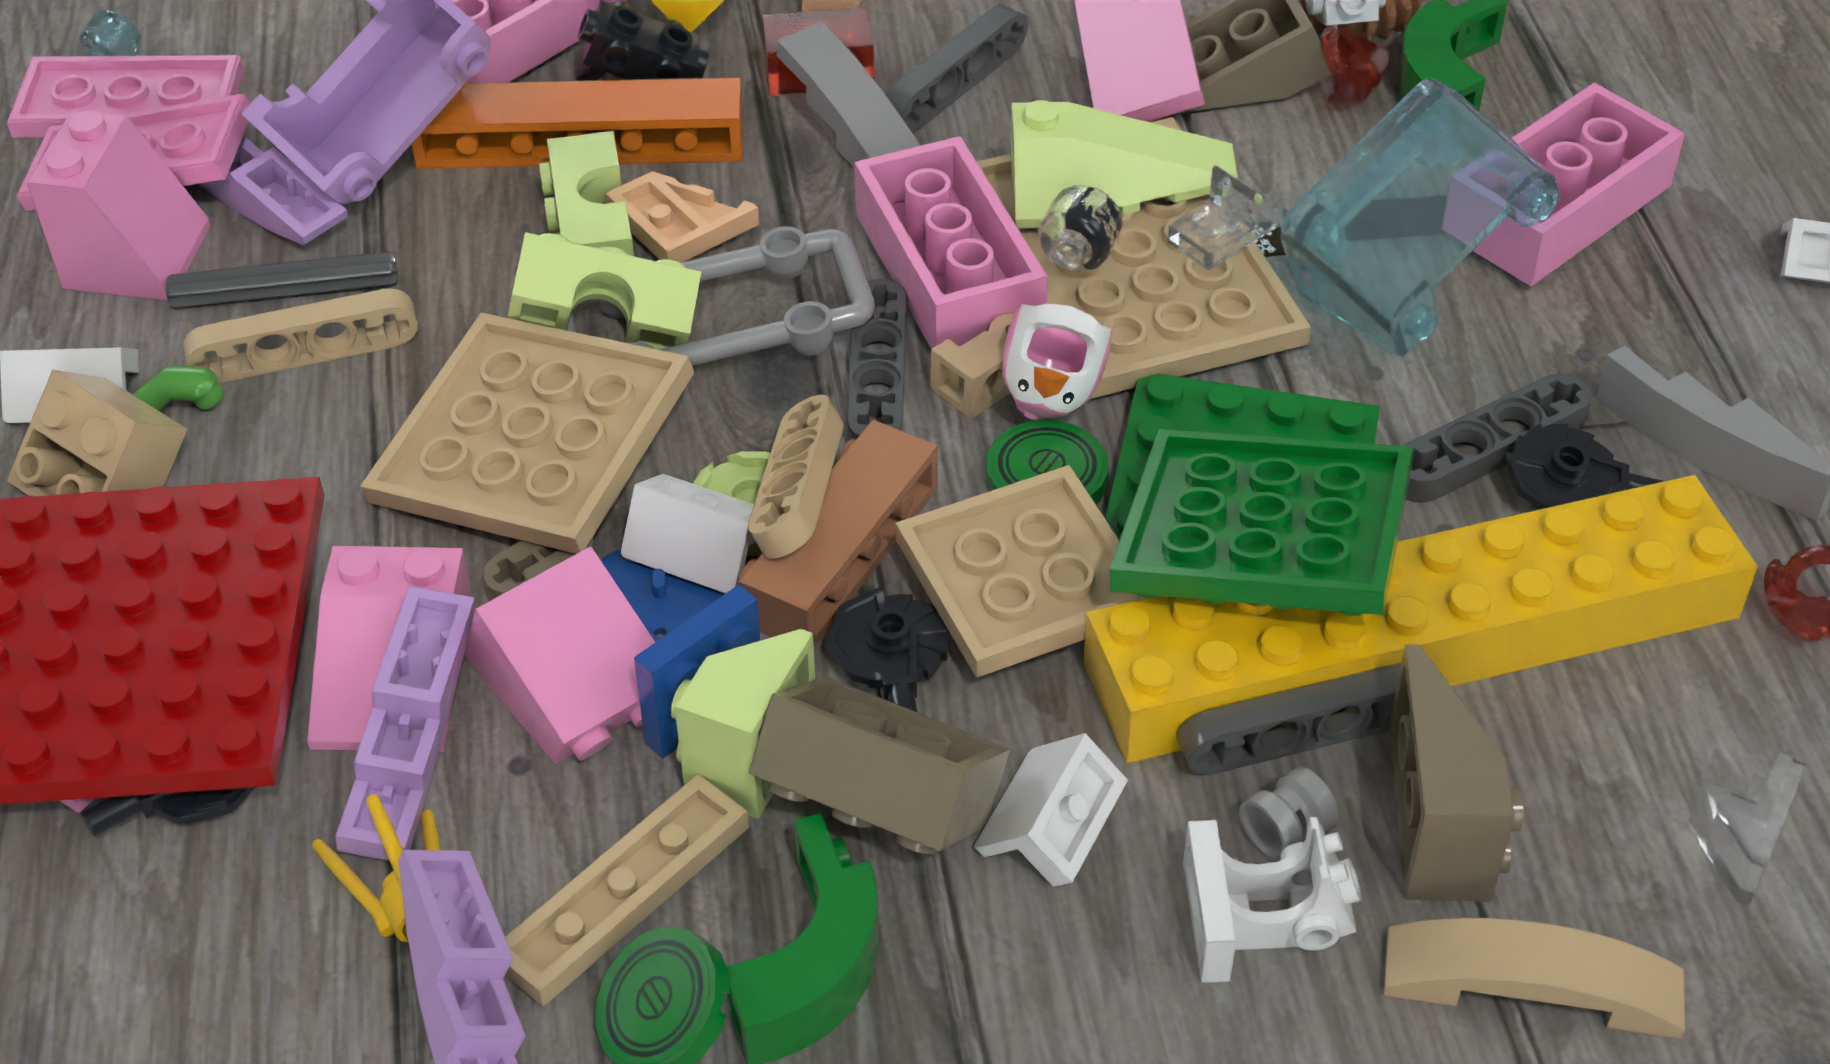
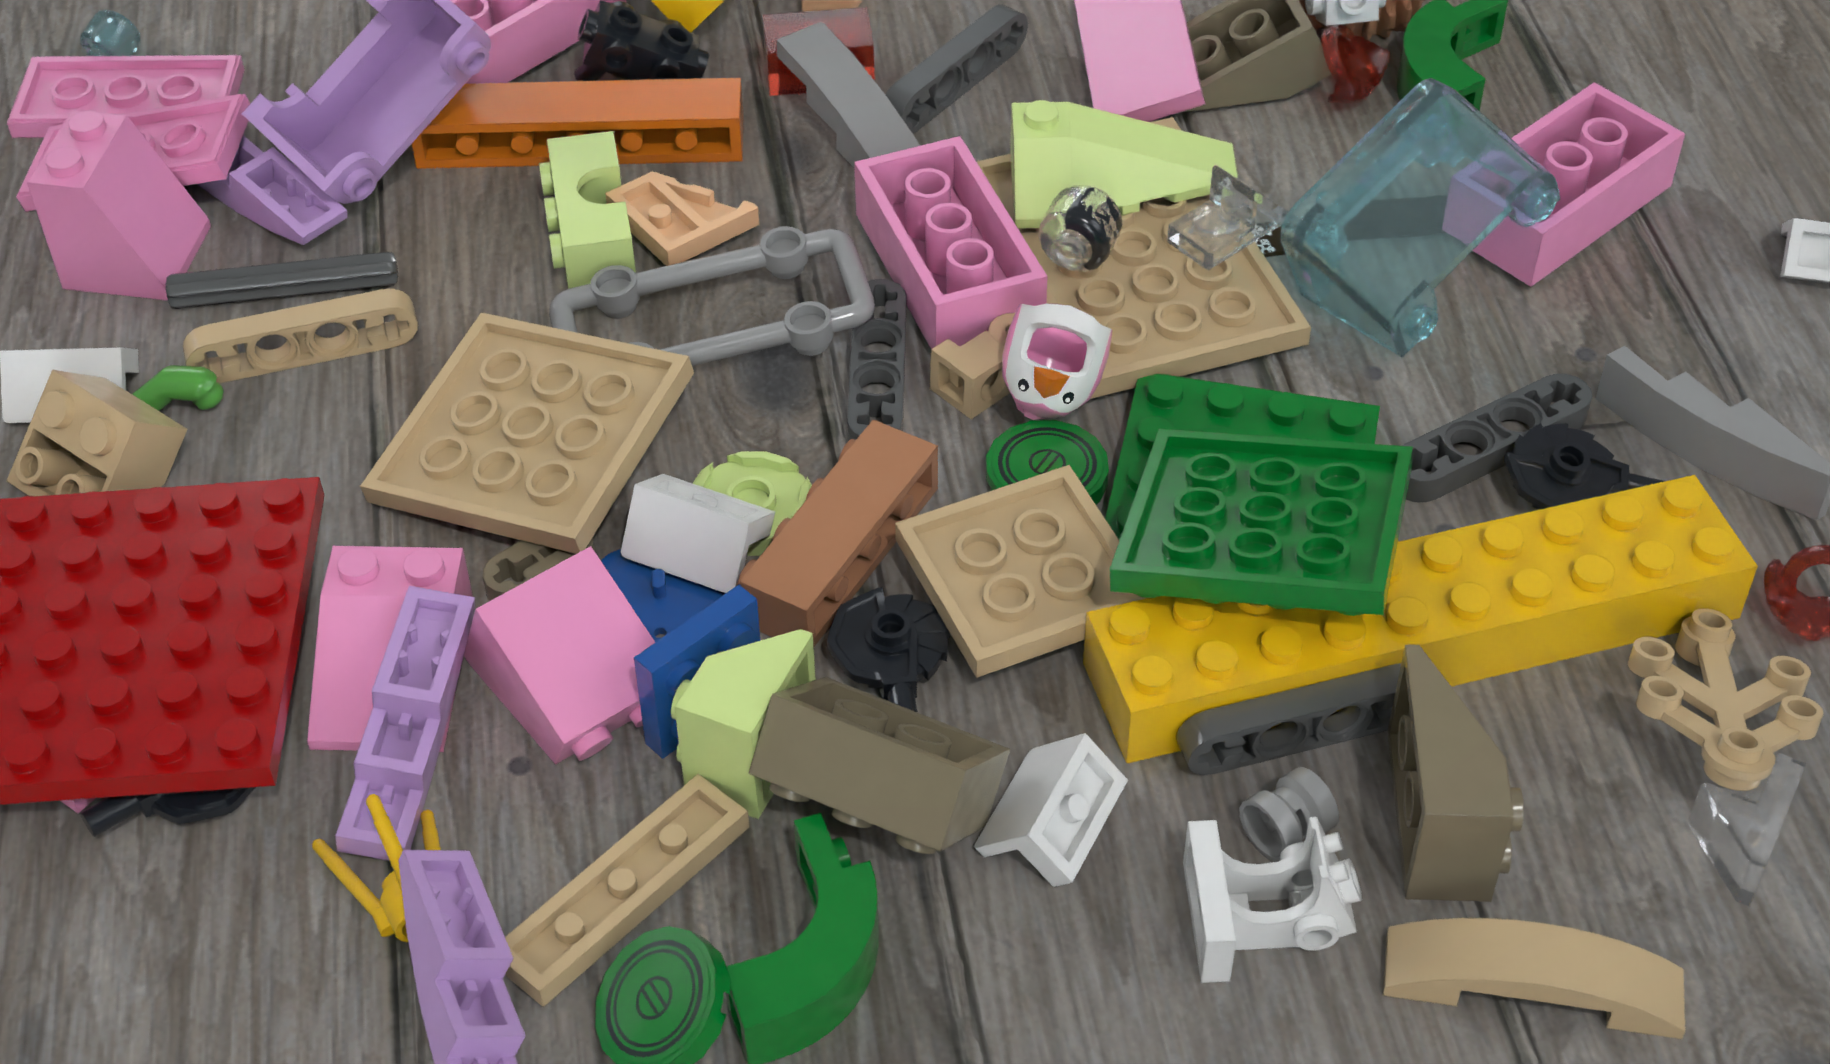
yellowish green arch [508,232,701,350] -> none
tan beam [748,395,844,558] -> none
none -> tan plant [1628,609,1823,791]

